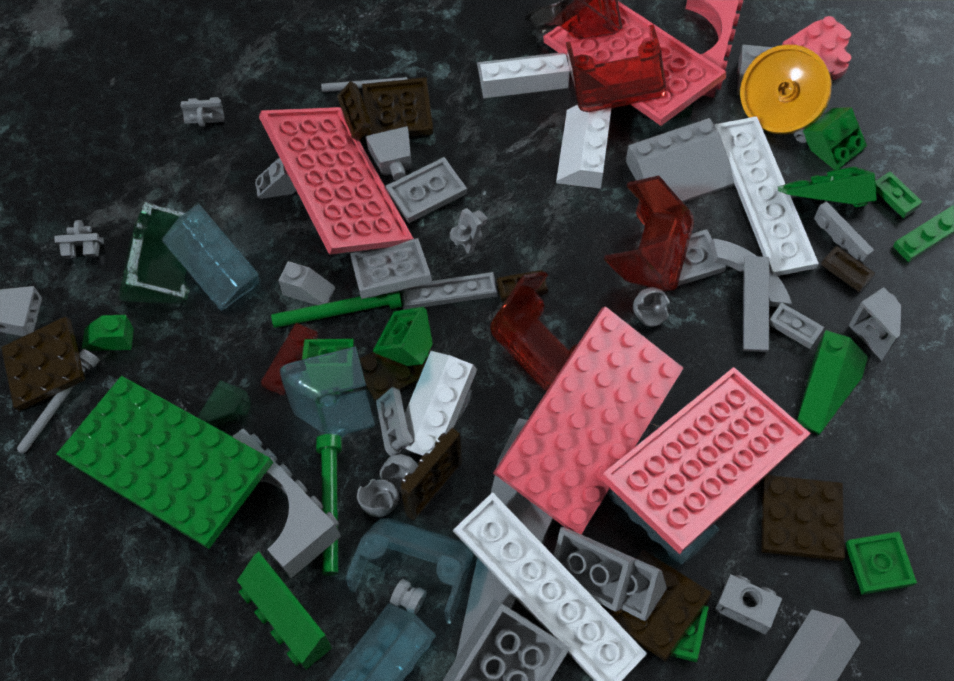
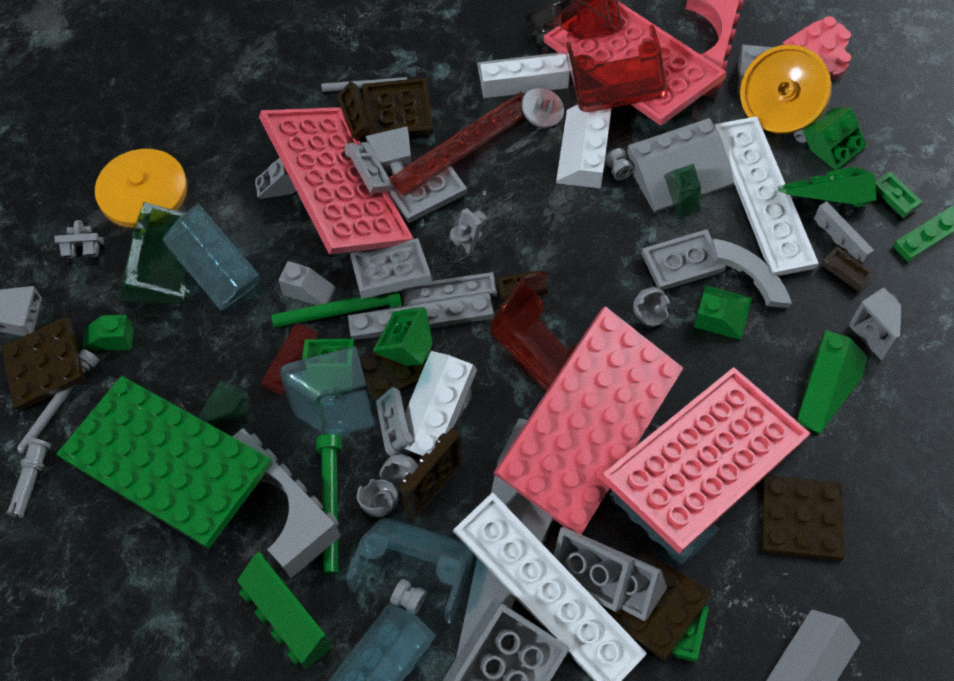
light grey hips [180,97,225,127] -> none
clear red windscreen [604,175,694,291] -> none
light grey brick [714,574,782,634] -> none
light grey tile [743,256,769,352] -> none
light grey plate [769,302,824,349] -> none
green plate [845,532,917,595] -> none
none -> light grey pin [7,438,51,518]
none -> light orange dish [95,149,187,228]
none -> light grey plate [345,142,393,193]
none -> light grey plate [348,293,494,340]
none -> clear red tile [390,92,525,197]
none -> light grey piece [522,88,564,128]
none -> light grey wheel [605,148,635,180]
none -> clear green slope [664,164,701,218]
none -> green slope [694,285,752,340]

